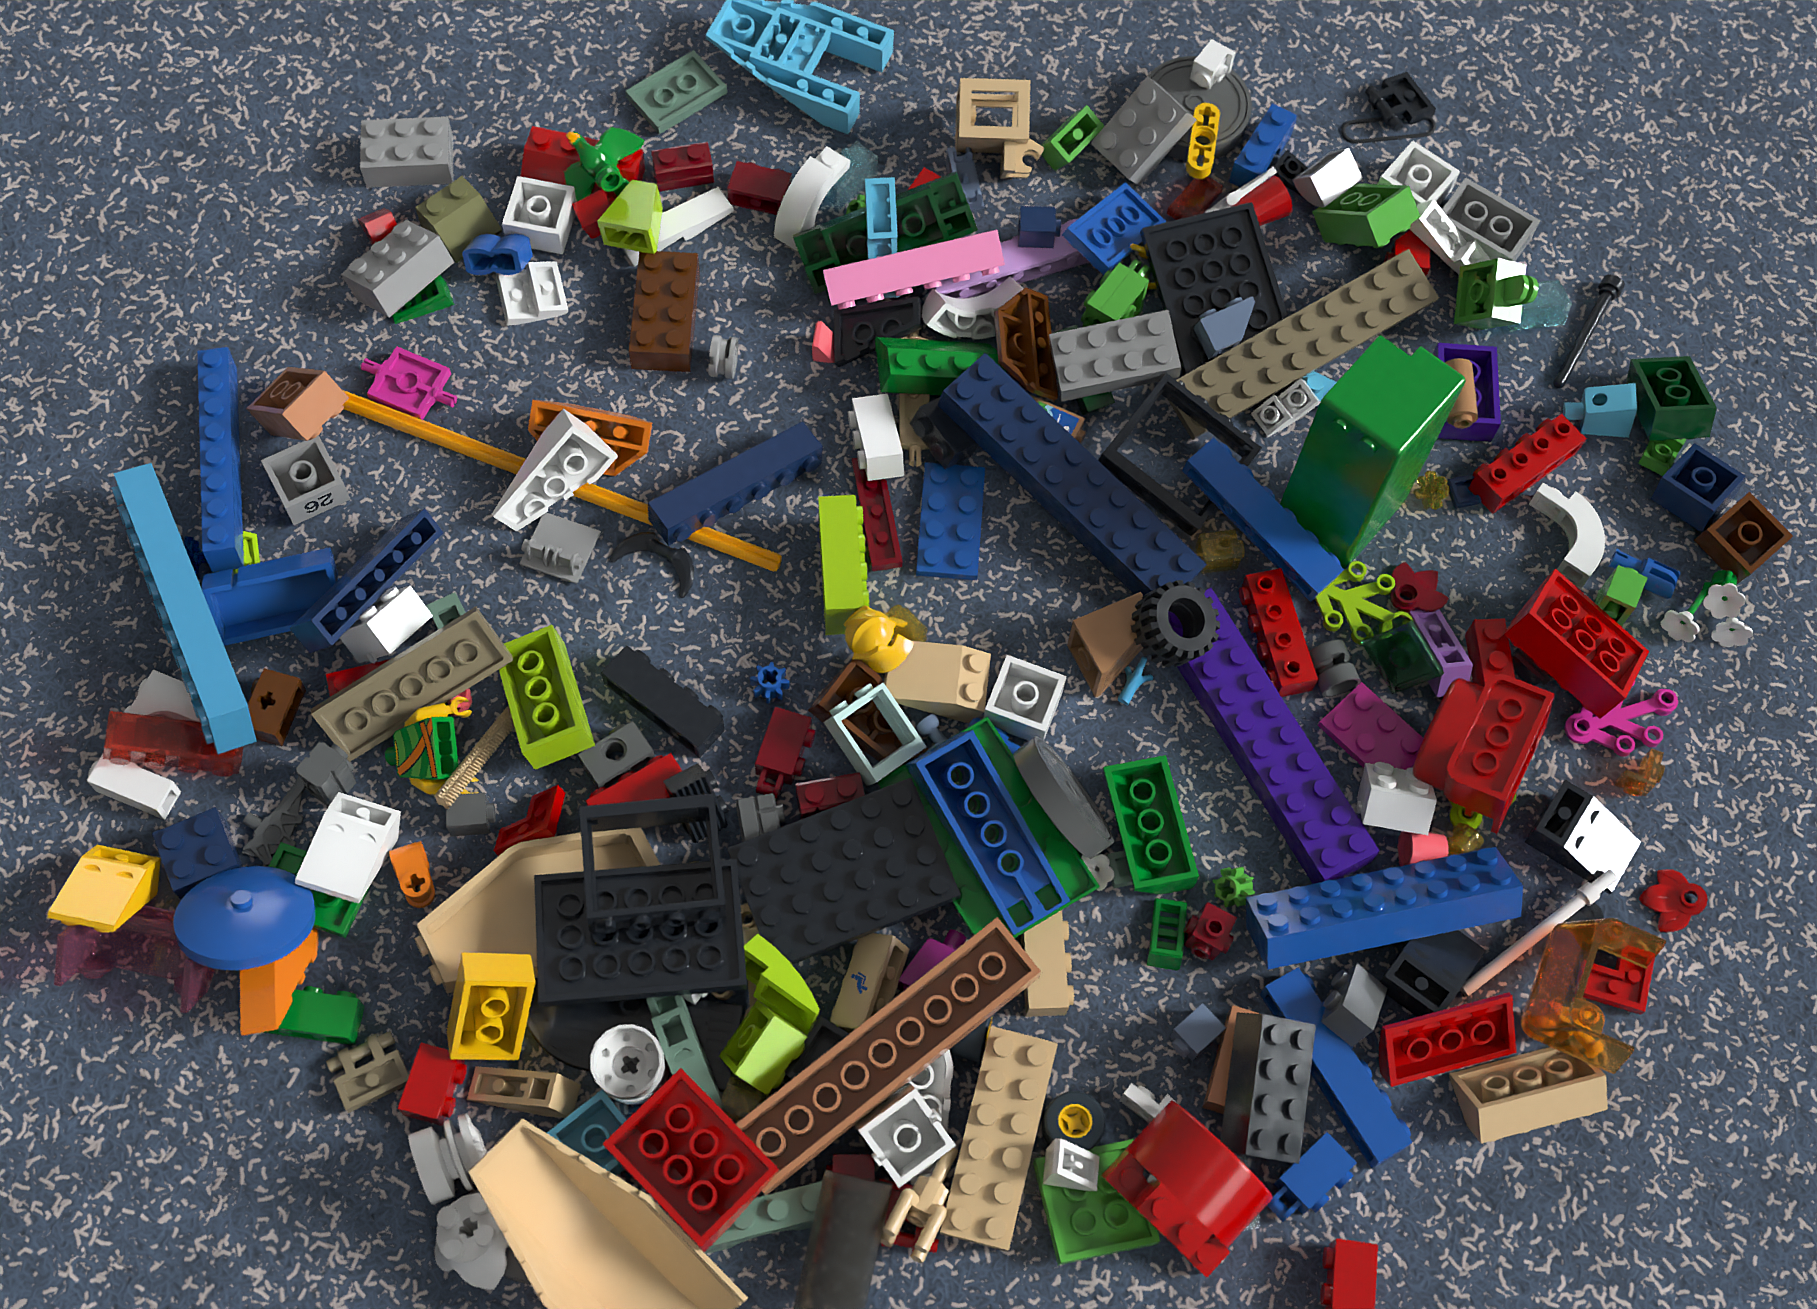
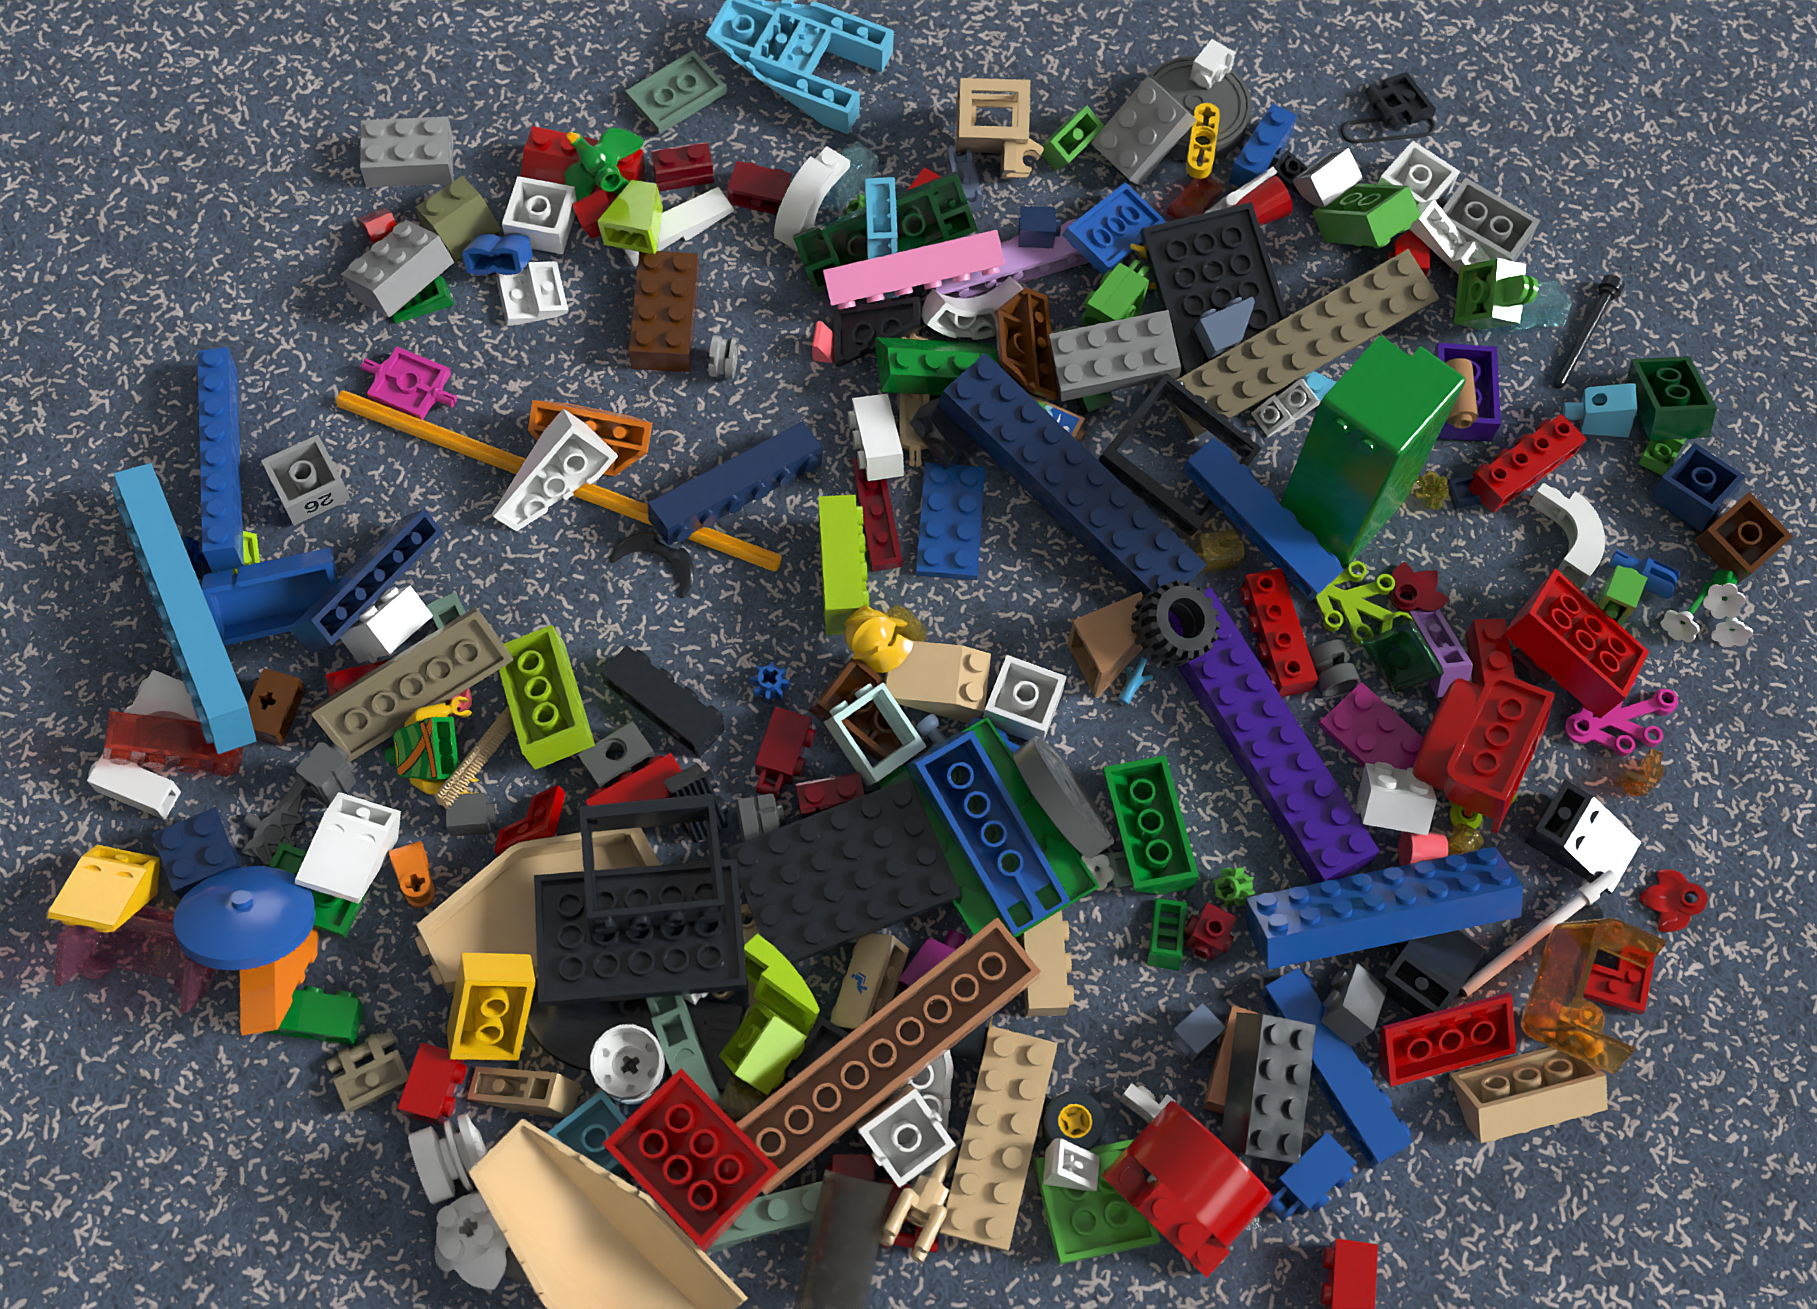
nougat brick [246,367,349,441] -> none
light grey hinge [519,513,601,584] -> none

